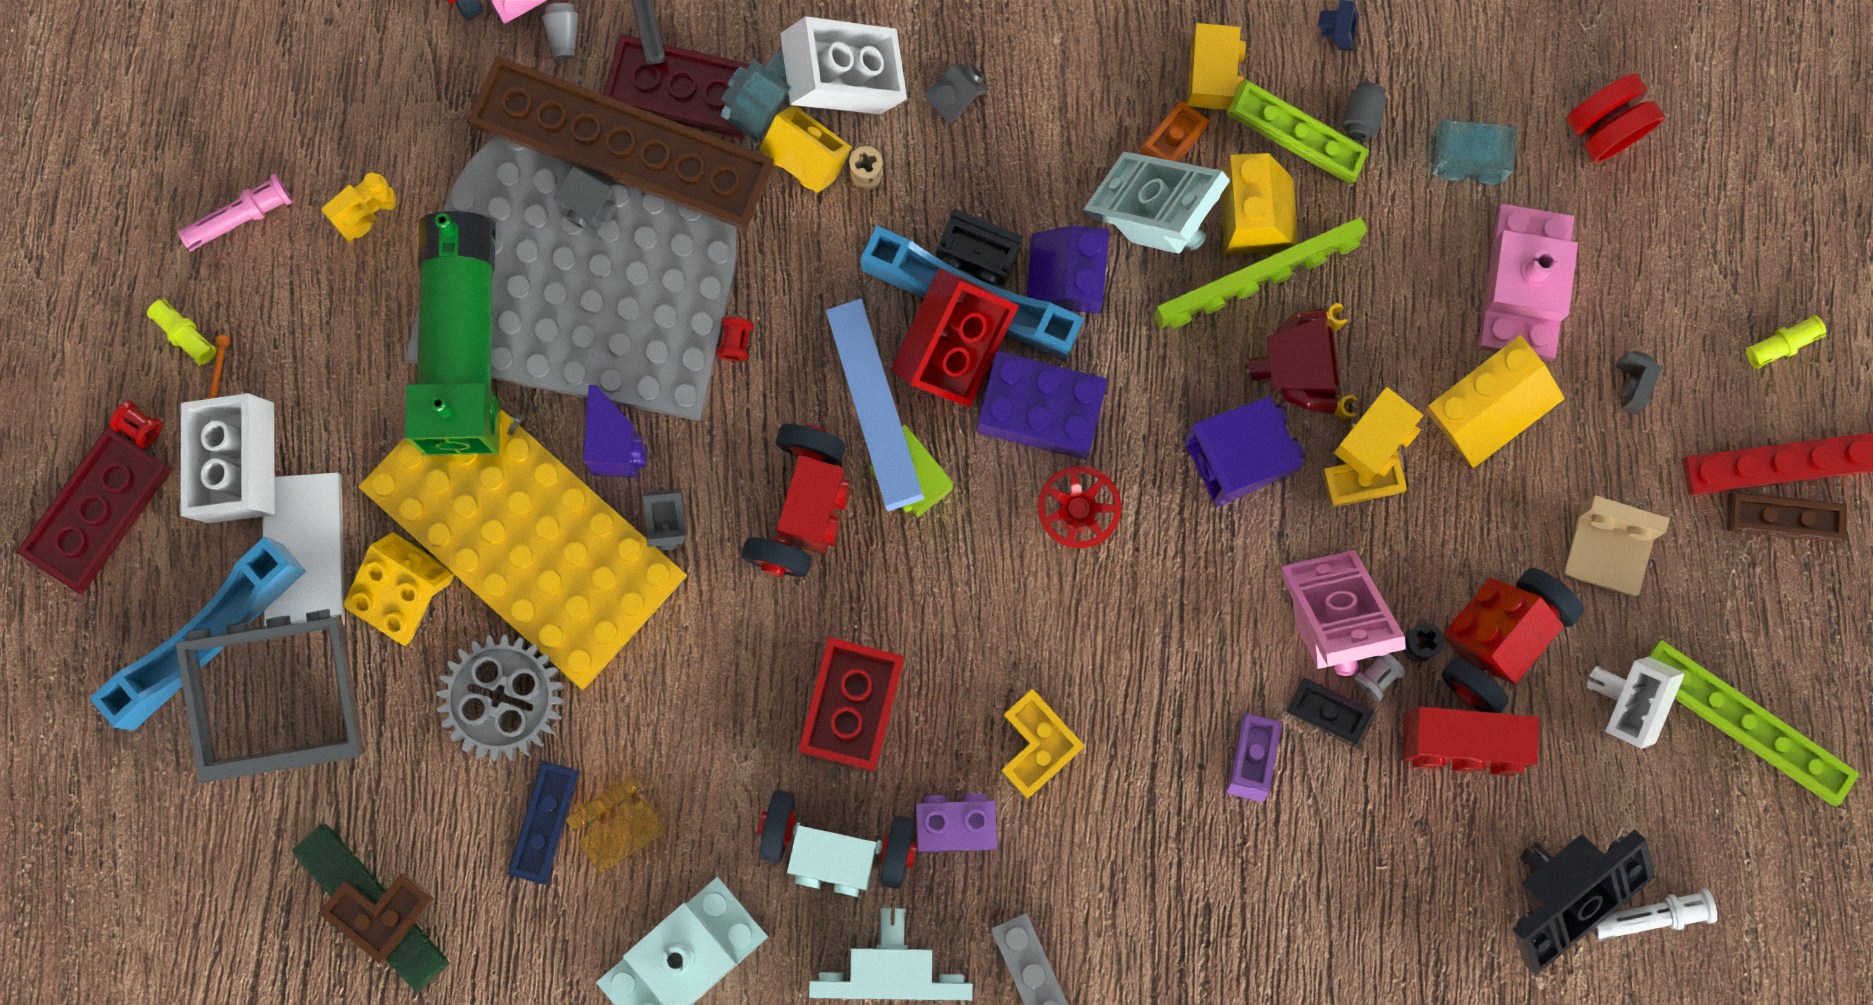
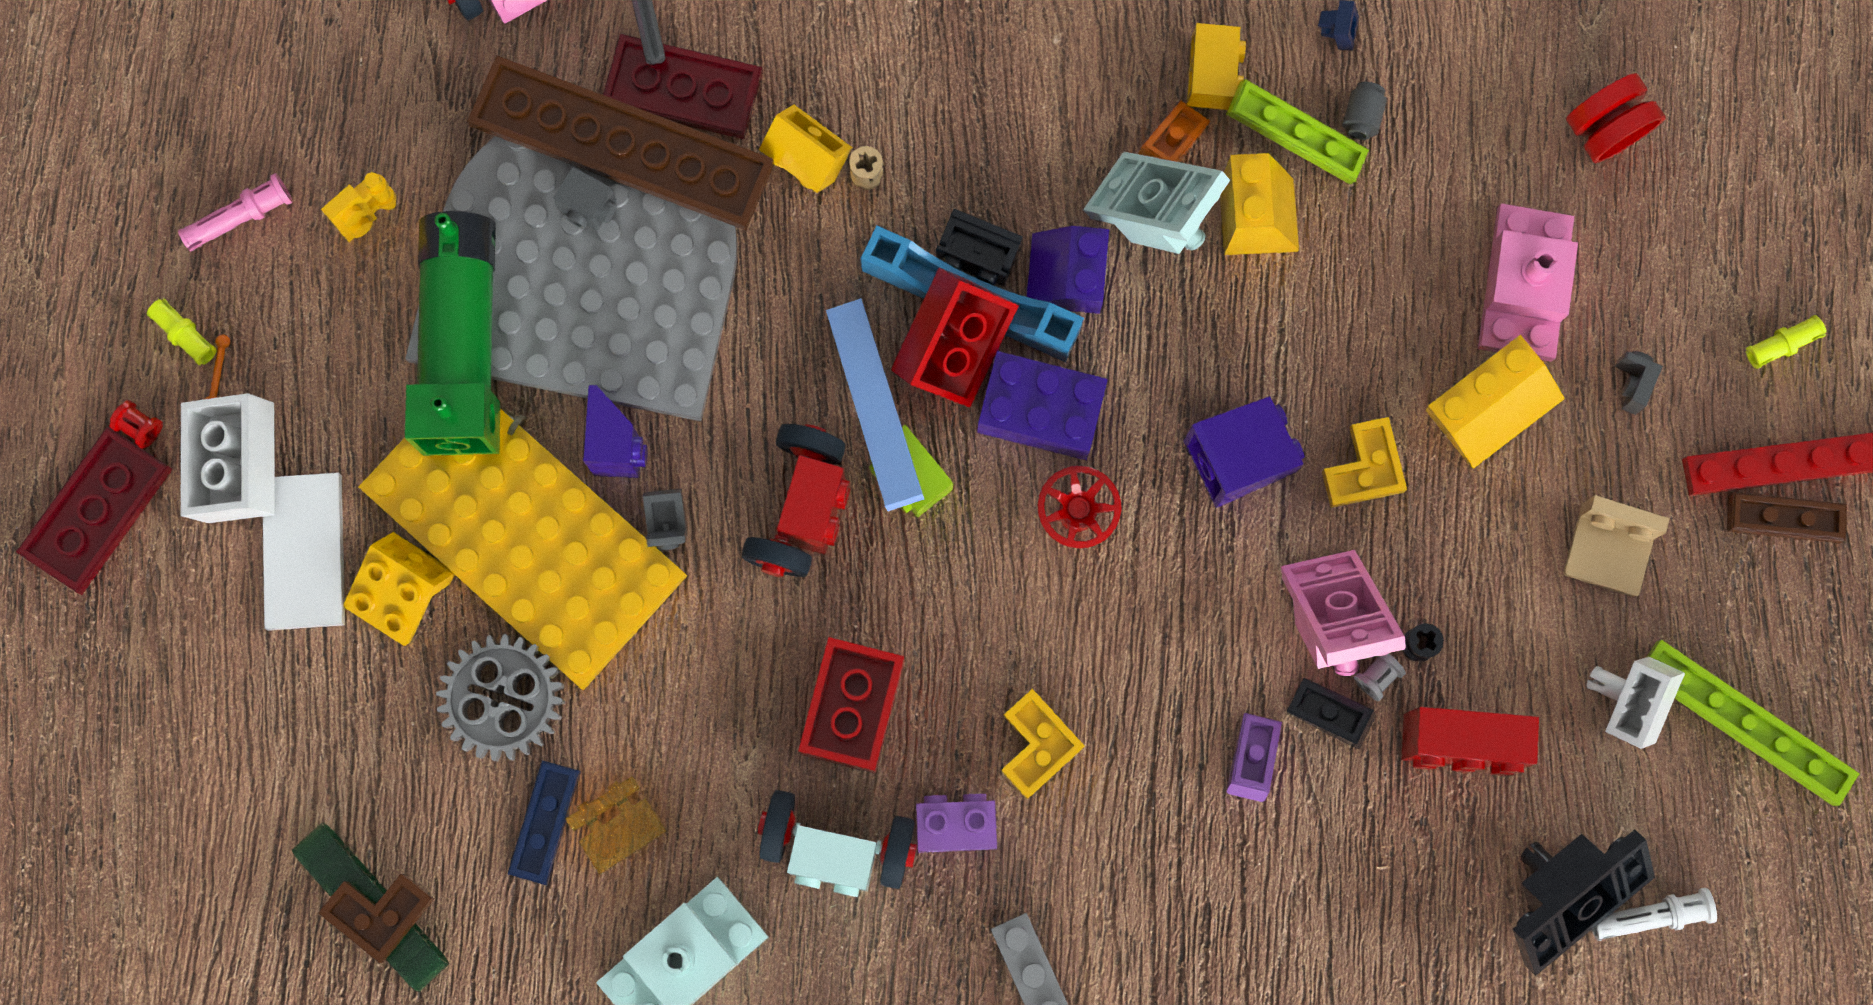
dark azure arch [89,536,306,731] -> none
dark grey window [175,609,364,783] -> none
light grey cone [542,3,579,60] -> none
red bush [715,317,754,362] -> none
clear light blue brick [721,50,791,142] -> none
white brick [780,16,907,114] -> none
light aqua brick [809,908,973,1000] -> none
dark grey bracket [924,64,990,123] -> none
lime plate [1154,217,1367,329] -> none
dark red torso [1249,303,1358,420] -> none
yellow brick [1333,387,1423,481] -> none
clear light blue brick [1431,120,1517,185] -> none
red brick [1441,568,1584,713] -> none

